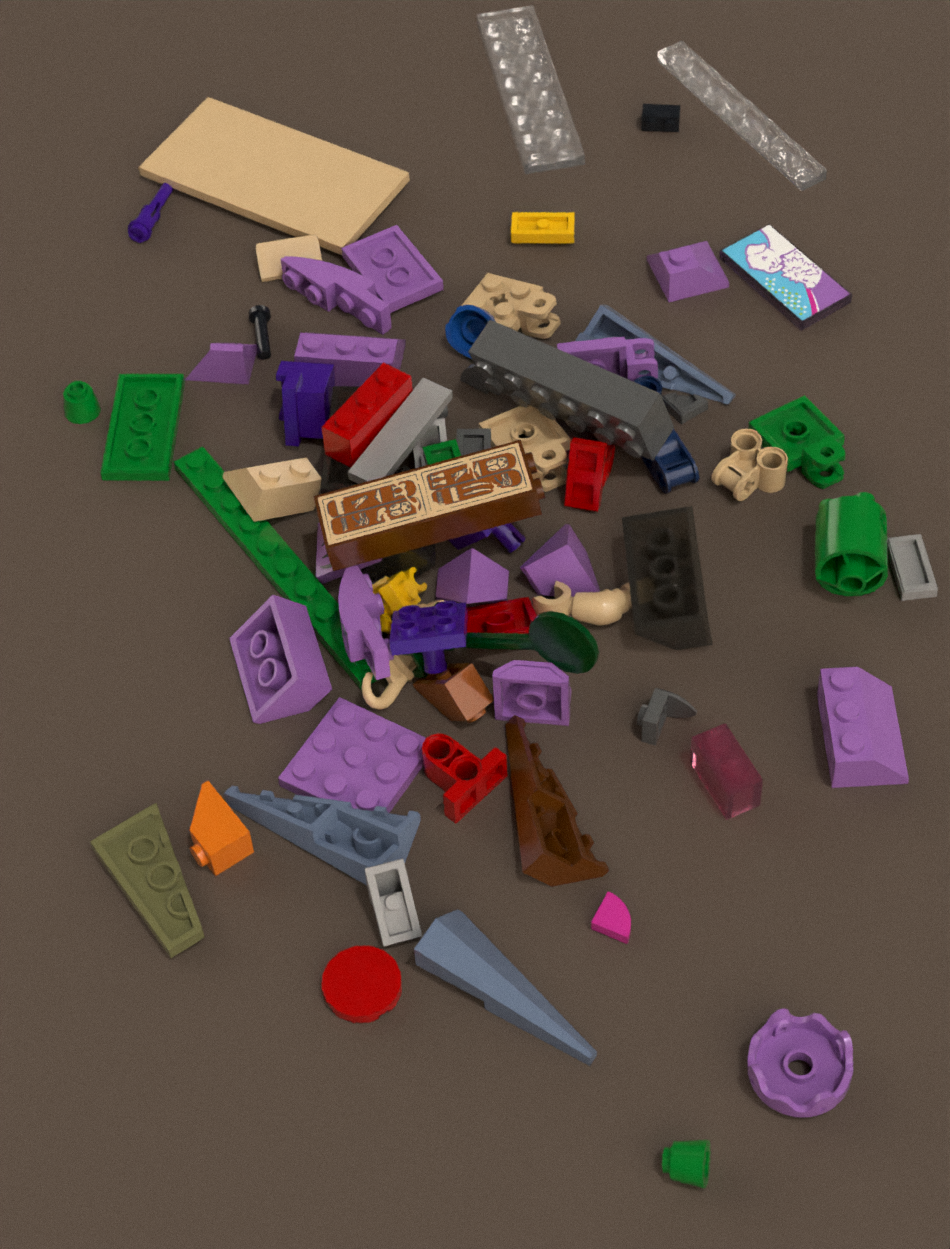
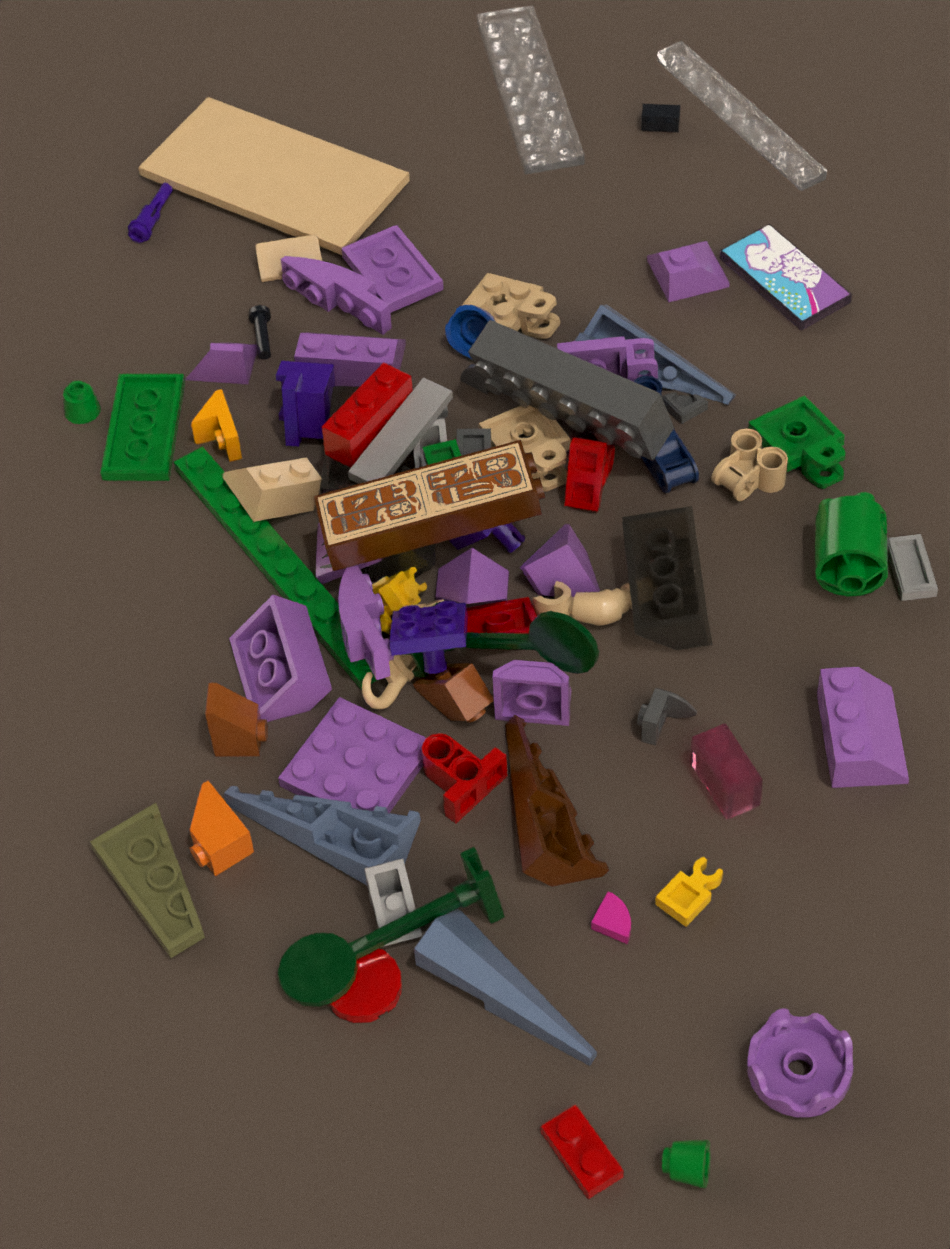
yellow plate [511,212,575,244] -> none
none -> light orange slope [191,389,242,462]
none -> dark orange slope [205,683,268,757]
none -> dark green piece [278,846,505,1007]
none -> red plate [541,1104,624,1200]
none -> yellow plate [655,857,723,927]

